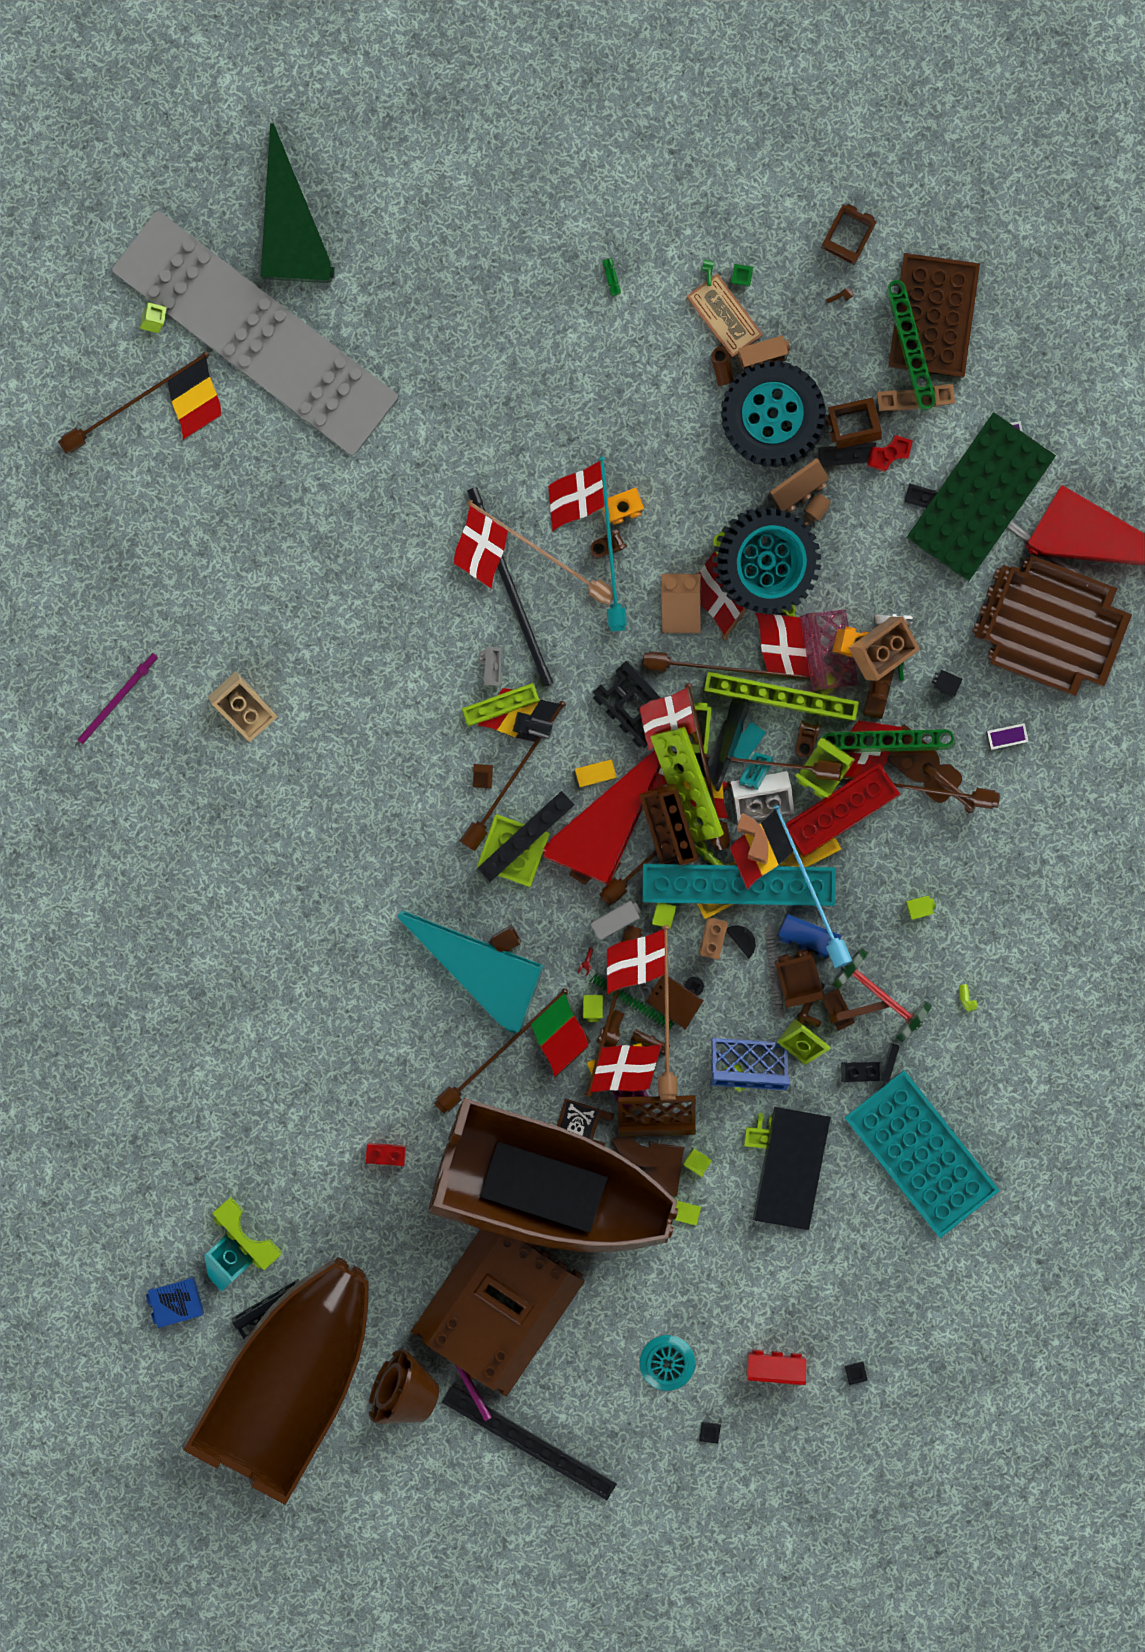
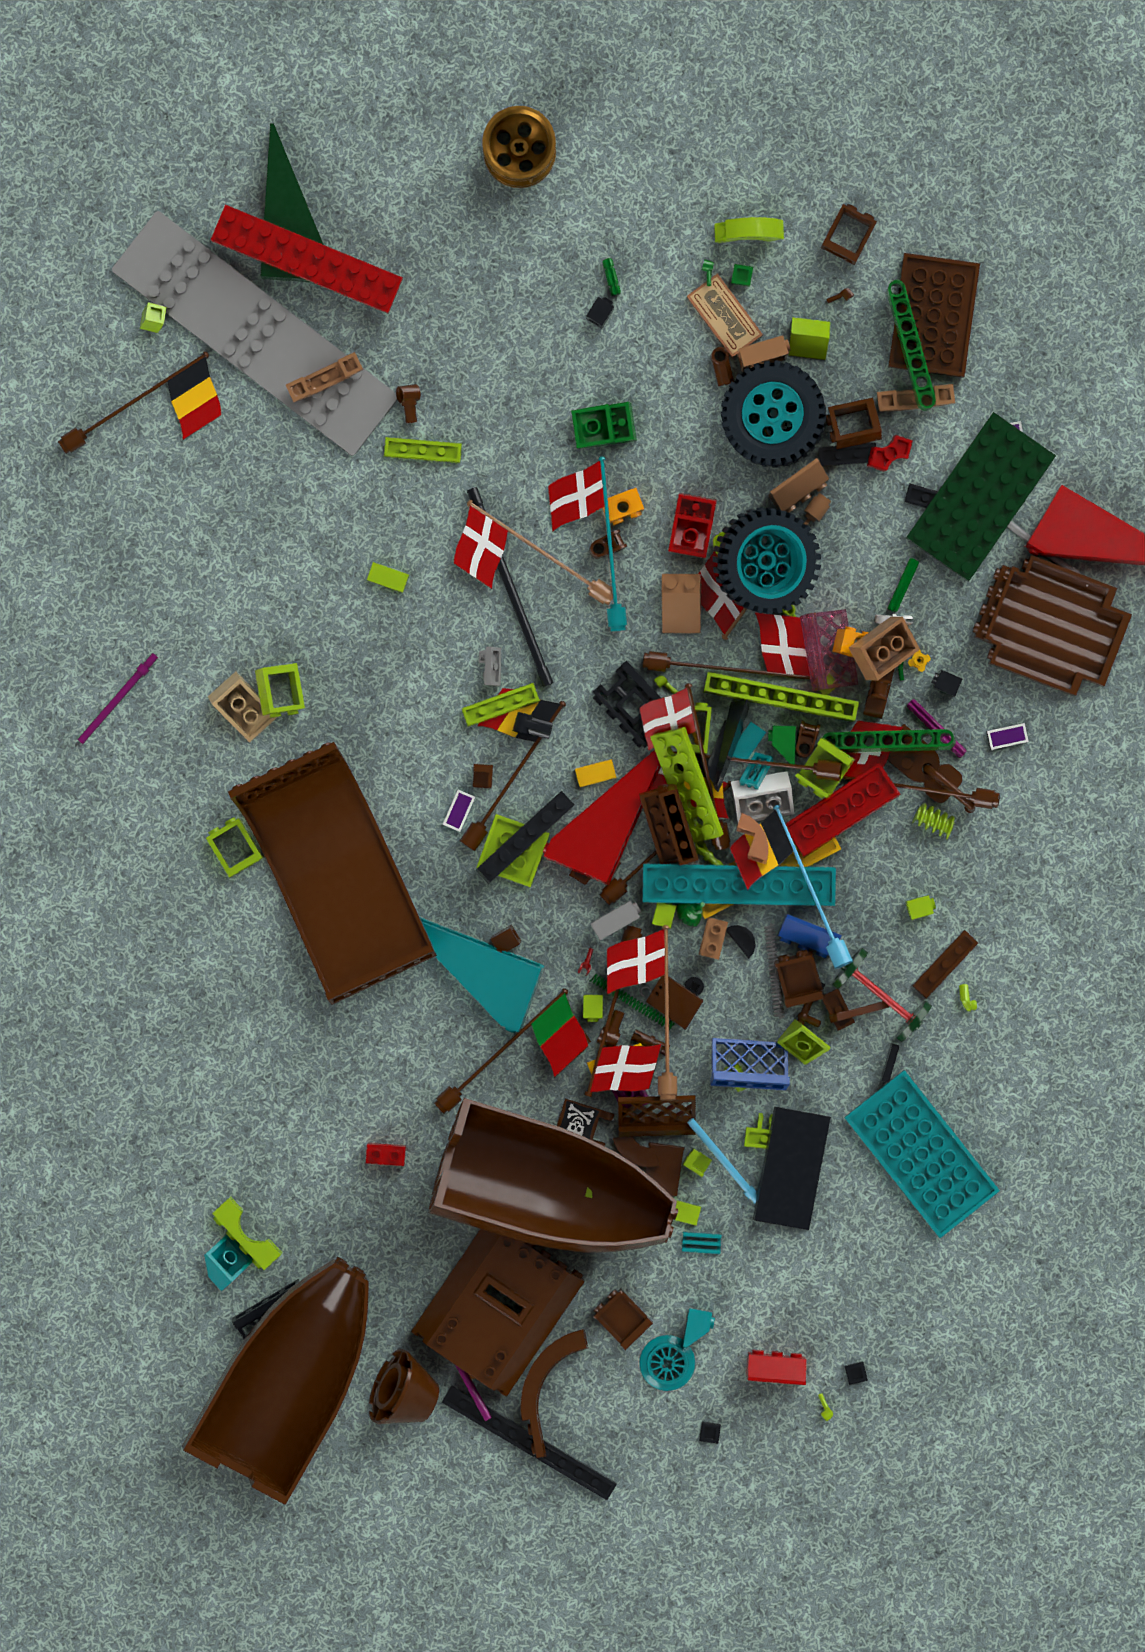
blue panel [146,1276,204,1328] -> none
black tile [480,1142,608,1233] -> none
black plate [841,1062,880,1082] -> none
none -> lime window [206,817,264,878]
none -> red plate [211,204,403,314]
none -> reddish brown panel [228,742,437,1005]
none -> lime window [255,663,305,718]
none -> medium nougat slope [286,352,363,402]
none -> lime tile [367,562,409,593]
none -> lime tile [384,437,462,463]
none -> reddish brown pin [396,384,421,423]
none -> dark purple tile [443,790,476,832]
none -> pearl gold wheel [482,106,556,188]
none -> reddish brown arch [521,1329,589,1458]
none -> green slope [571,402,637,449]
none -> black brick [586,297,614,329]
none -> reddish brown panel [593,1288,653,1350]
none -> lime hand [654,675,678,694]
none -> red slope [668,493,717,558]
none -> green piece [676,902,705,927]
none -> teal tile [682,1232,722,1254]
none -> teal slope [682,1308,715,1348]
none -> medium azure bar [687,1118,757,1204]
none -> lime arch [714,217,784,243]
none -> green slope [768,725,796,764]
none -> lime slope [788,317,830,360]
none -> lime hand [818,1393,833,1421]
none -> green axle [888,558,919,612]
none -> magenta axle [907,699,966,758]
none -> yellow plate [908,650,931,672]
none -> lime piece [912,802,955,839]
none -> reddish brown tile [912,930,978,999]

